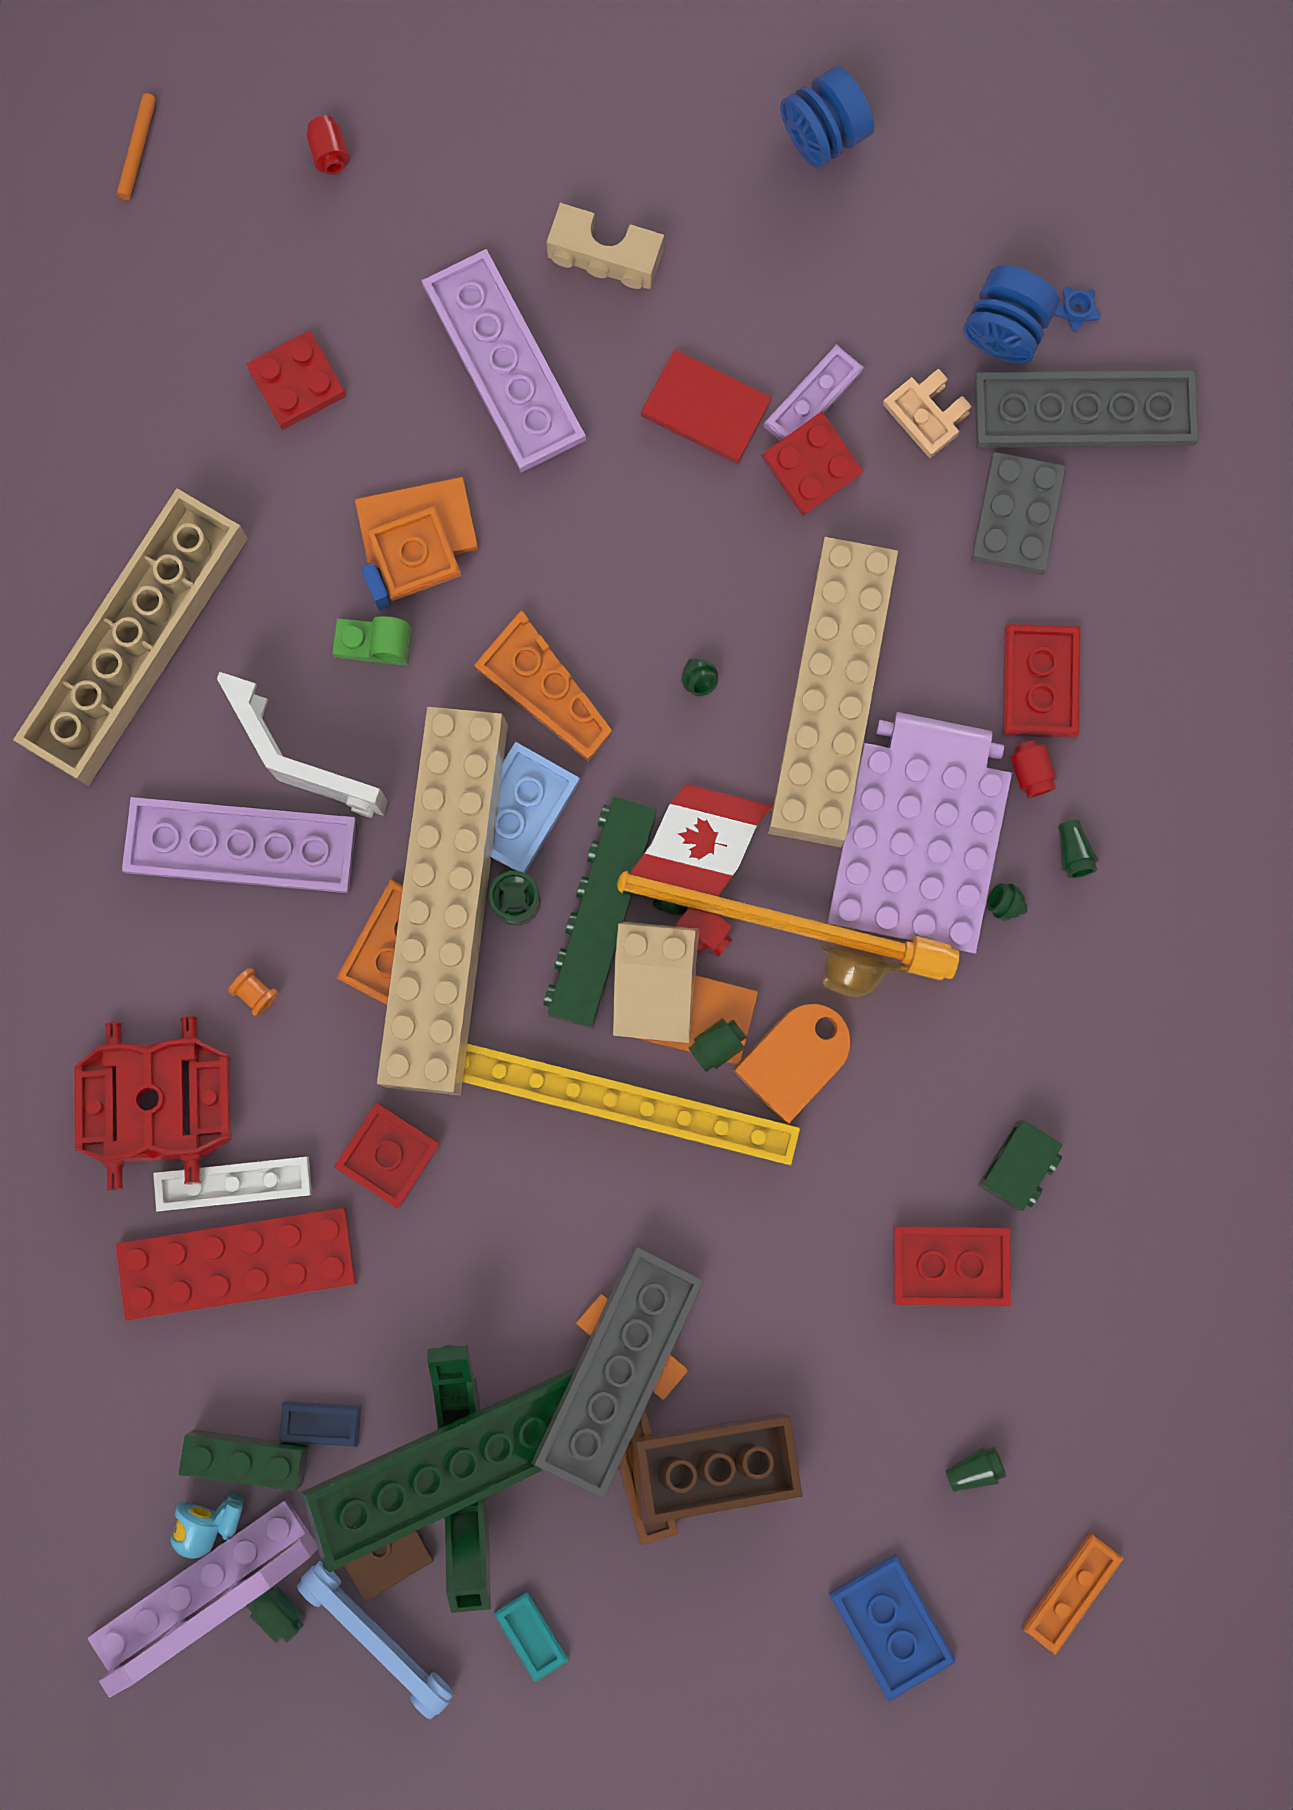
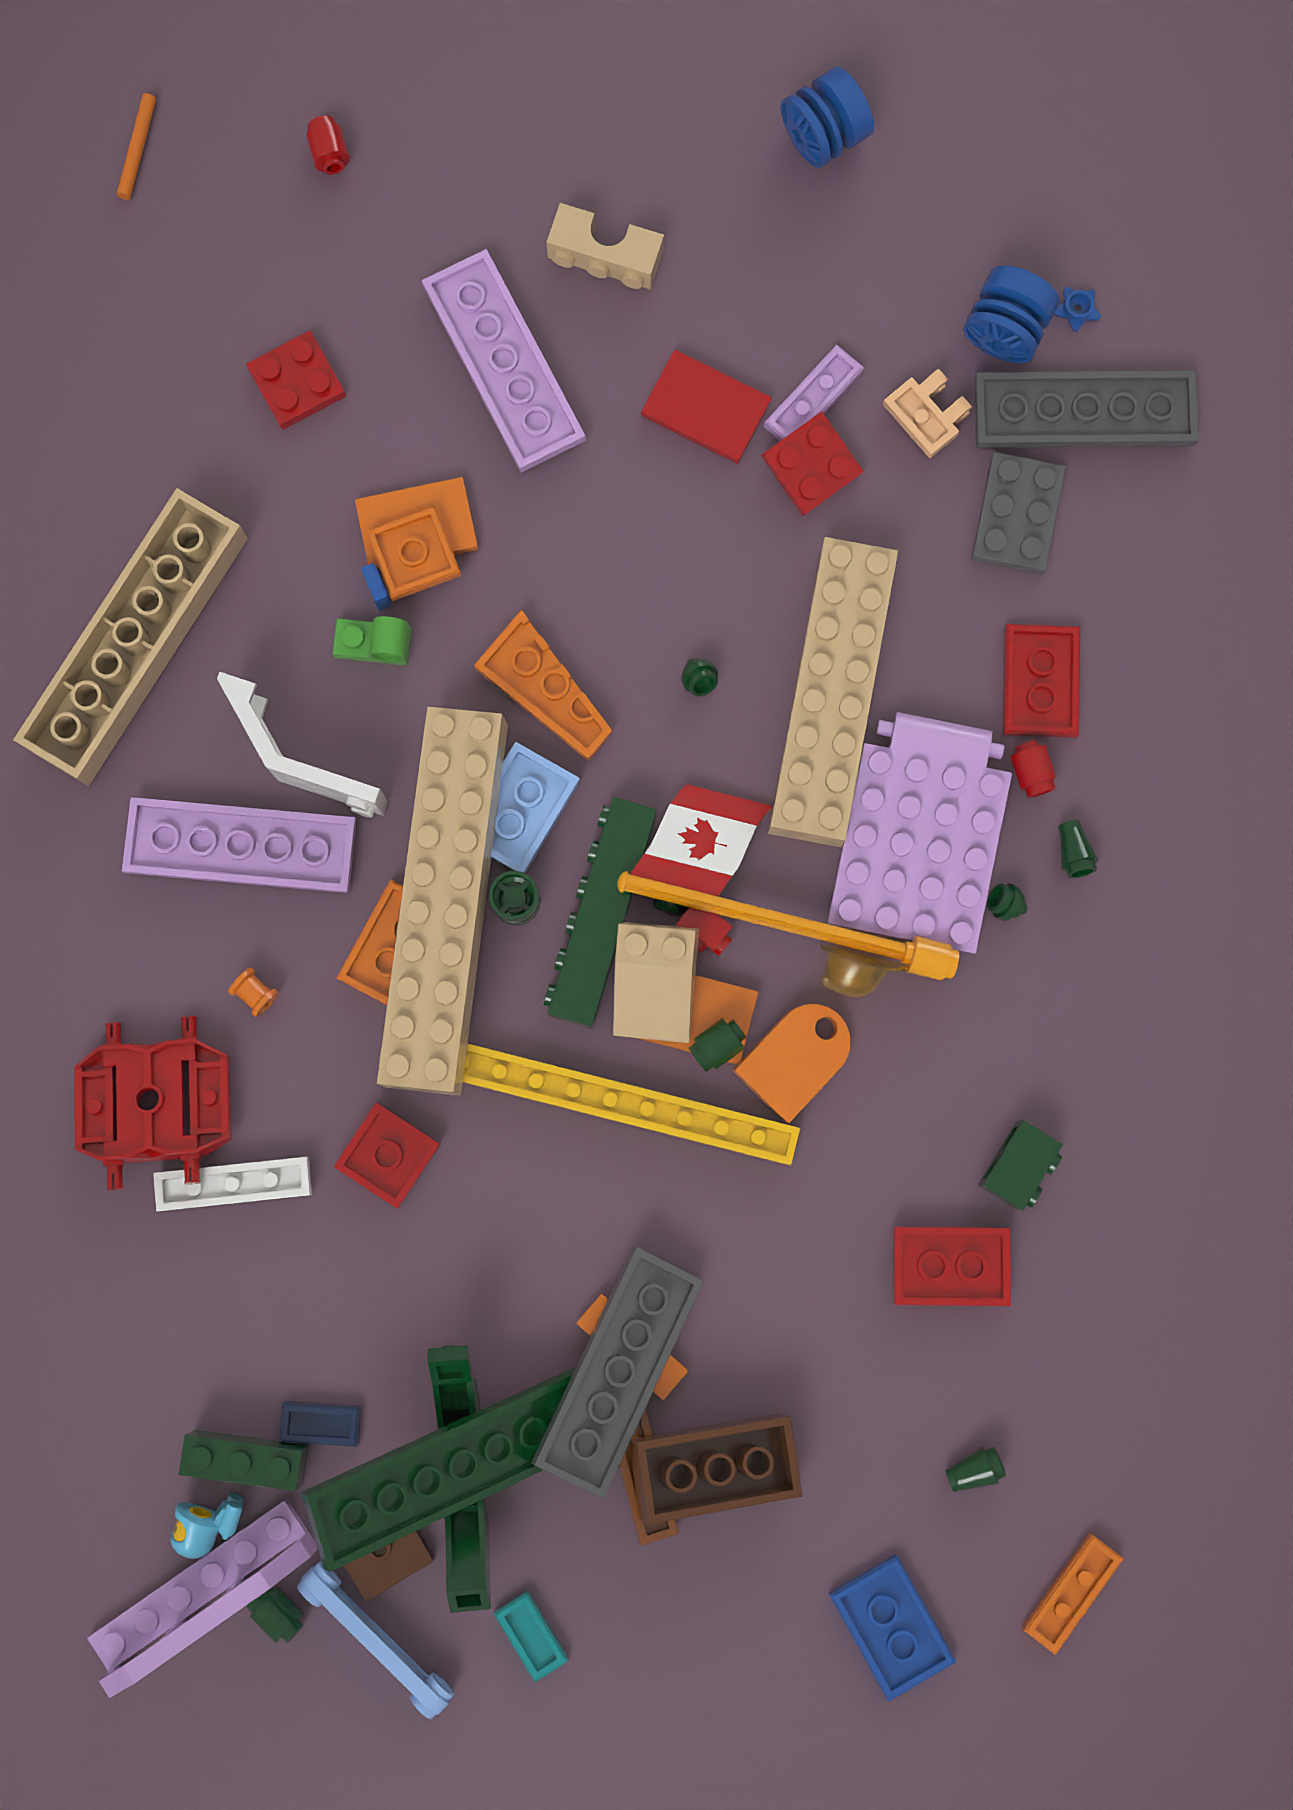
red plate [115,1208,357,1321] -> none

